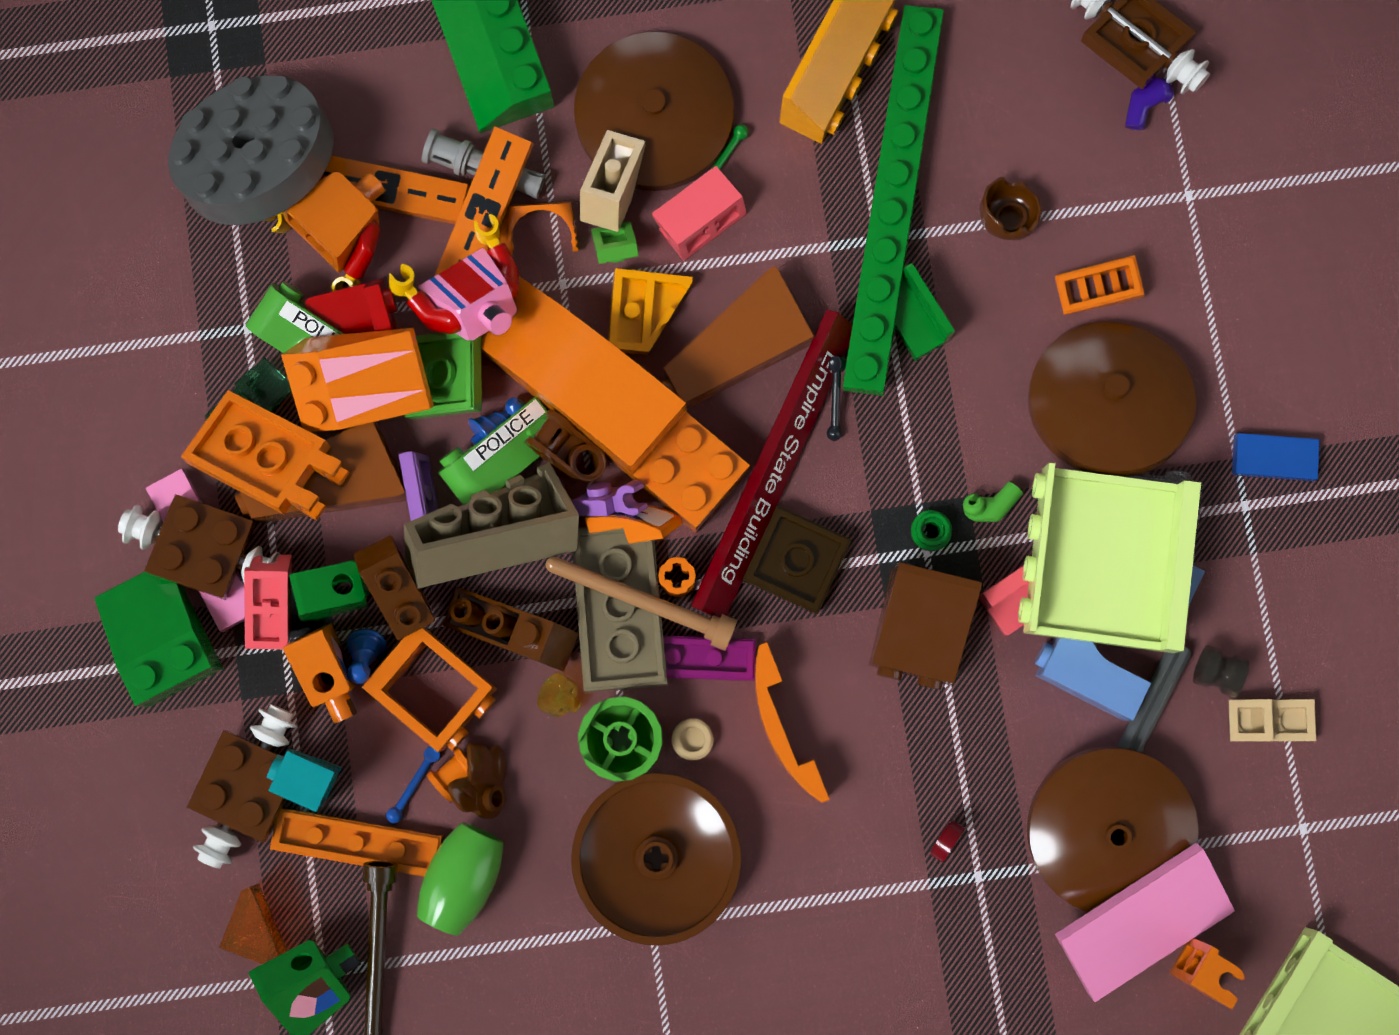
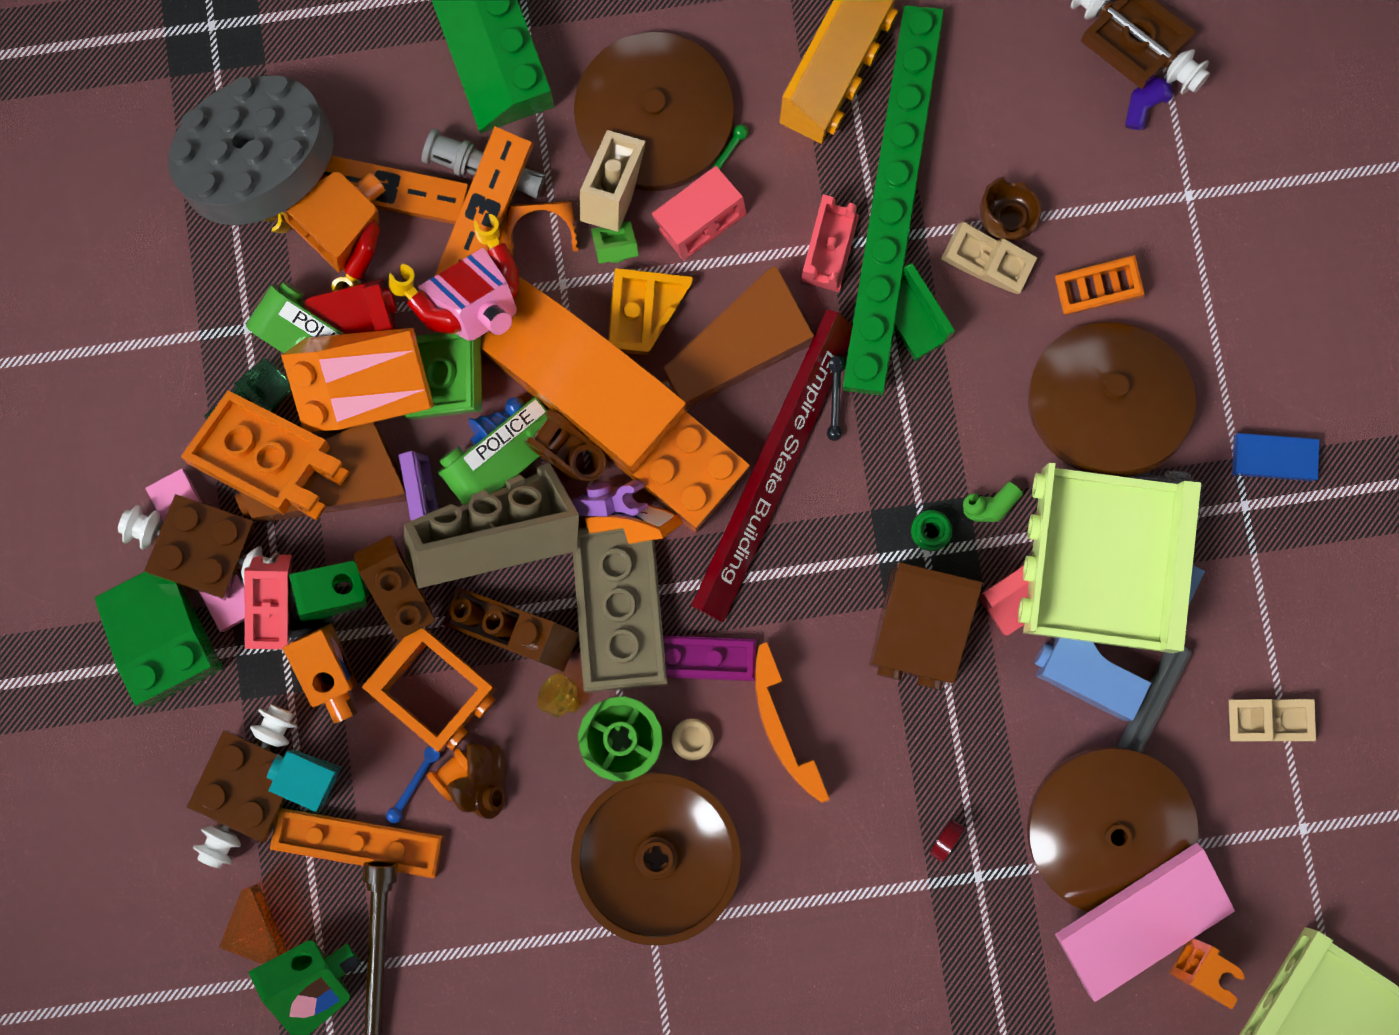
blue piece [346,629,387,684] -> none
bright green piece [417,822,504,936] -> none
medium nougat piece [545,557,738,651] -> none
orange bush [658,557,696,597] -> none
dark brown plate [742,506,852,615] -> none
clear smoke wheel [1193,645,1249,698] -> none
none -> coral hinge [801,194,859,292]
none -> tan slope [941,222,1037,294]

